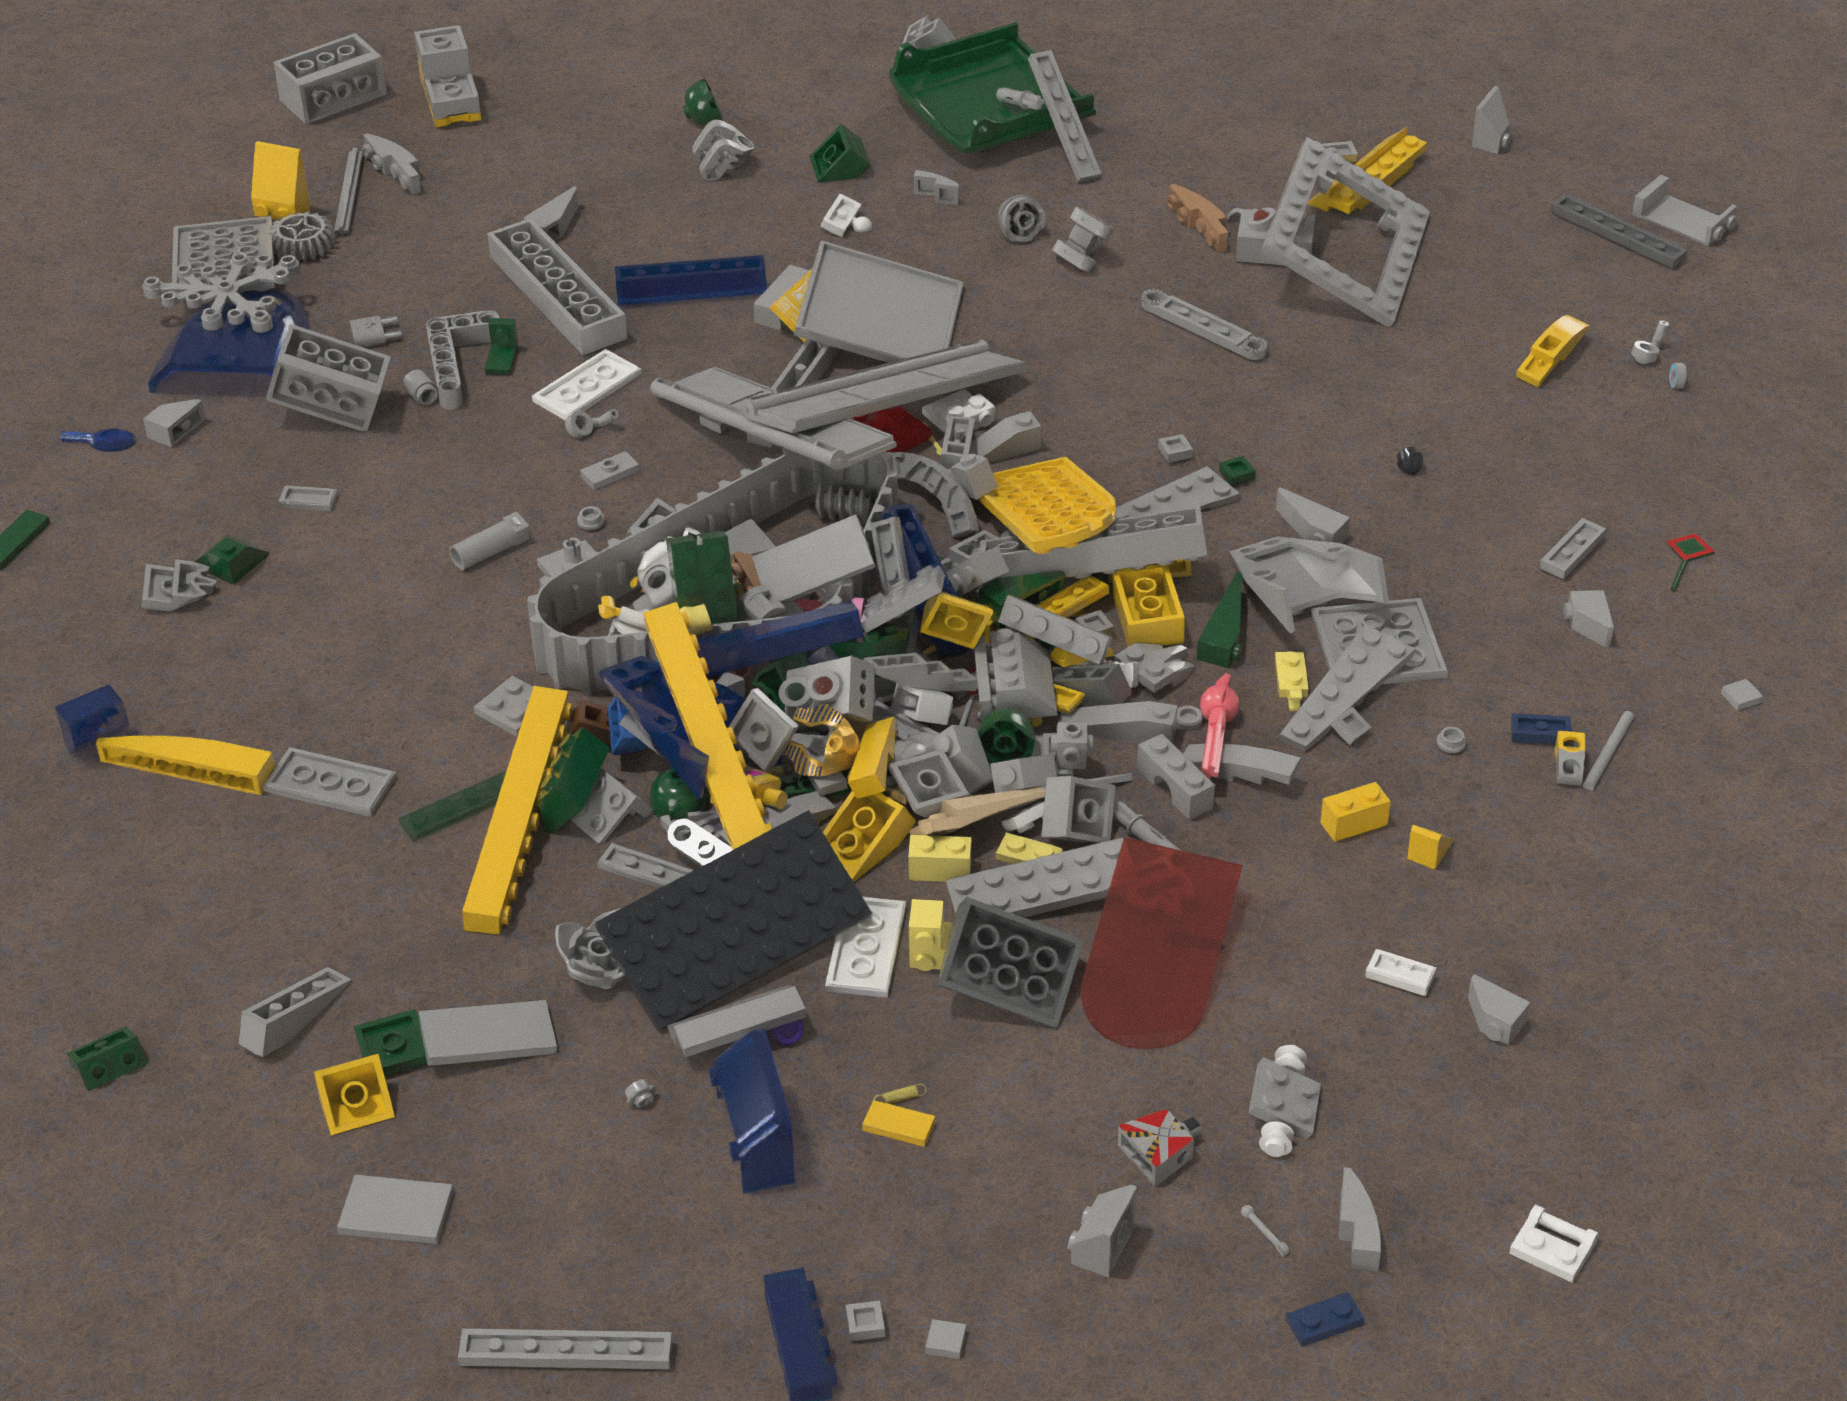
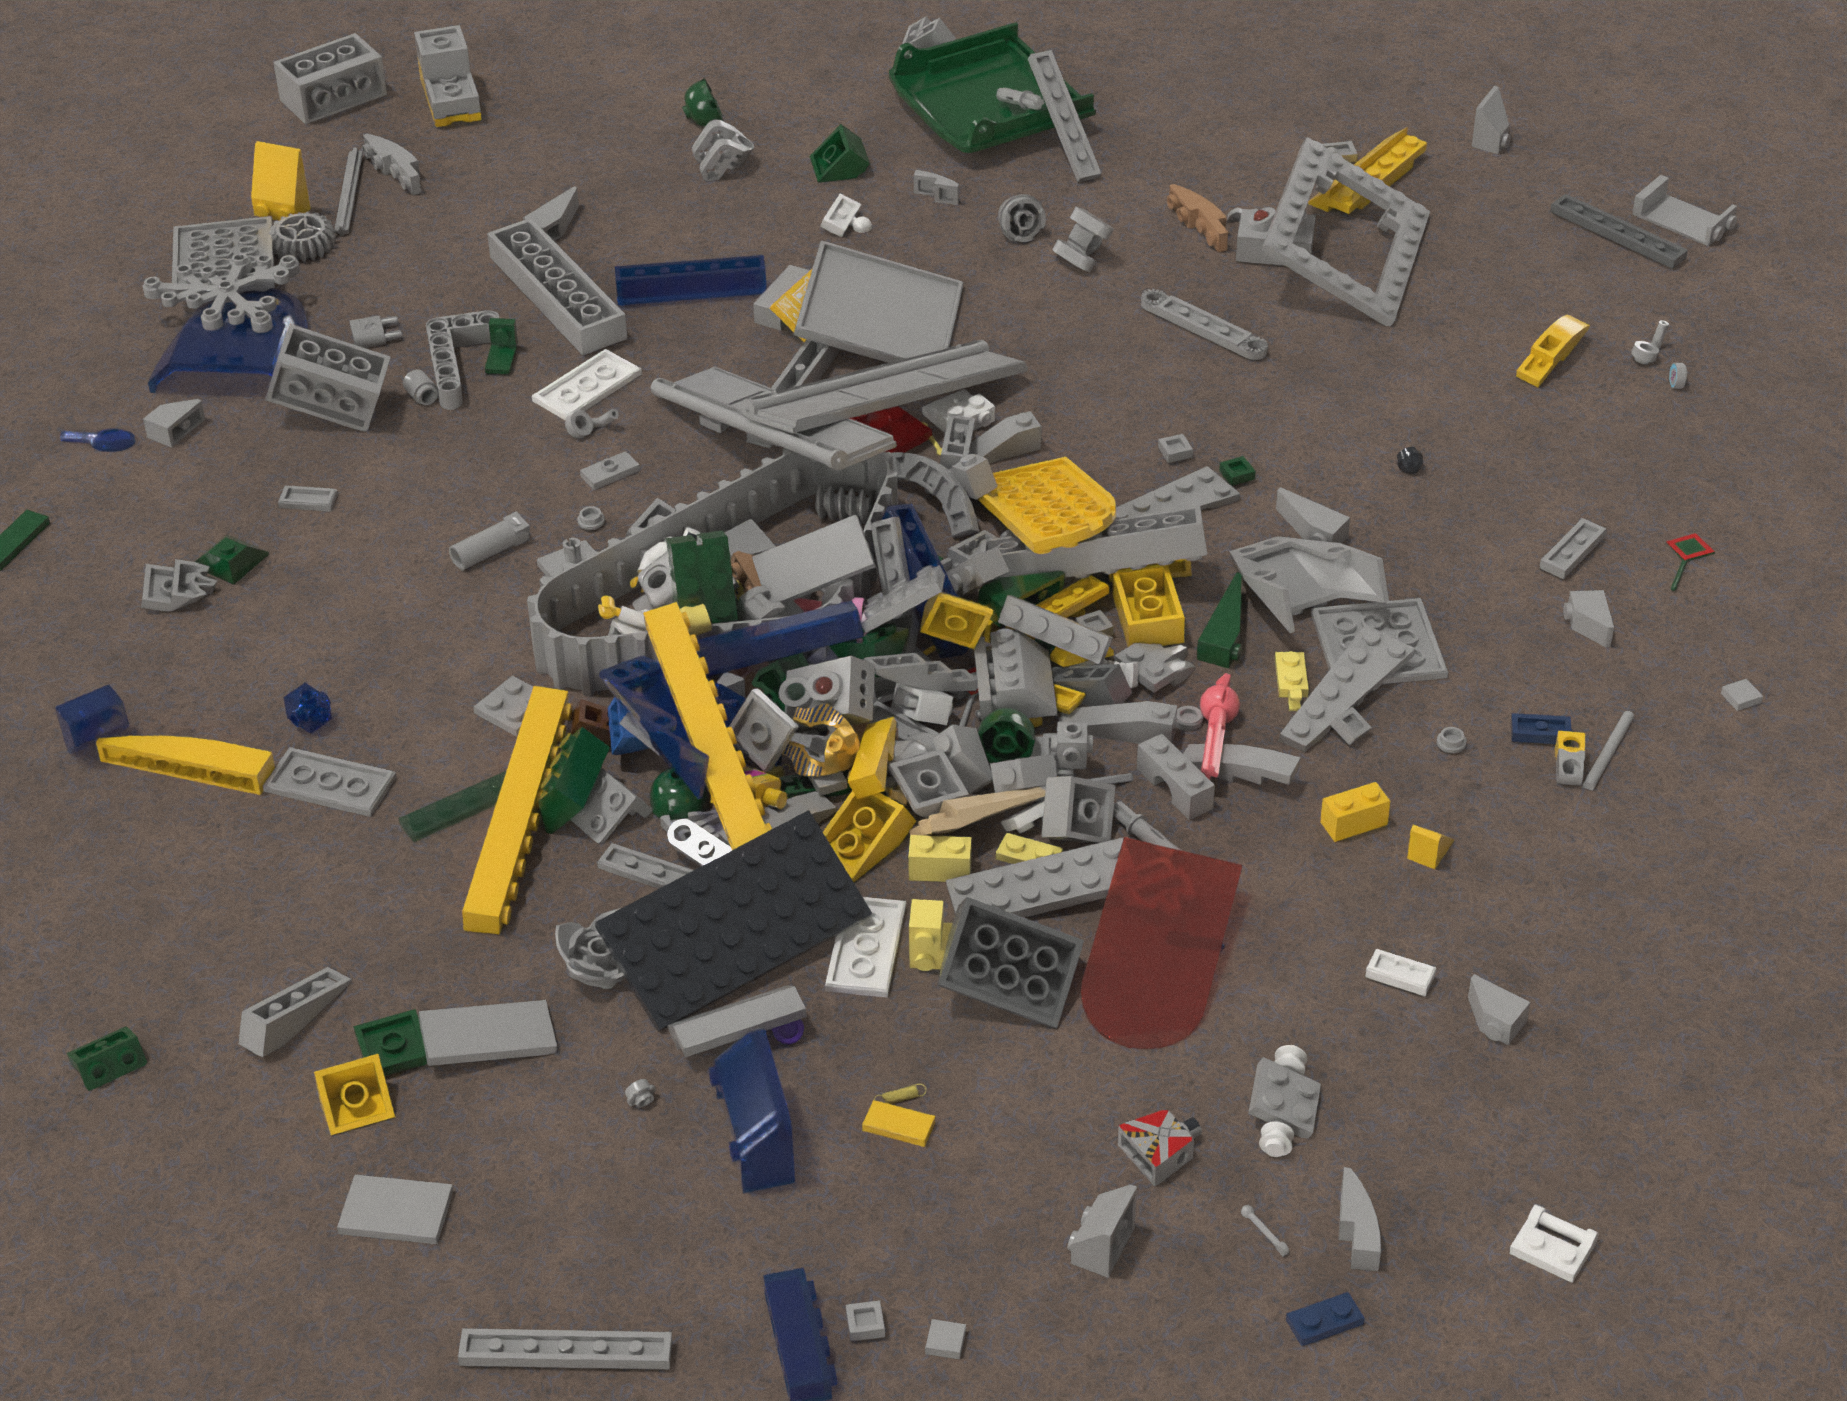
none -> clear blue brick [283,683,332,734]

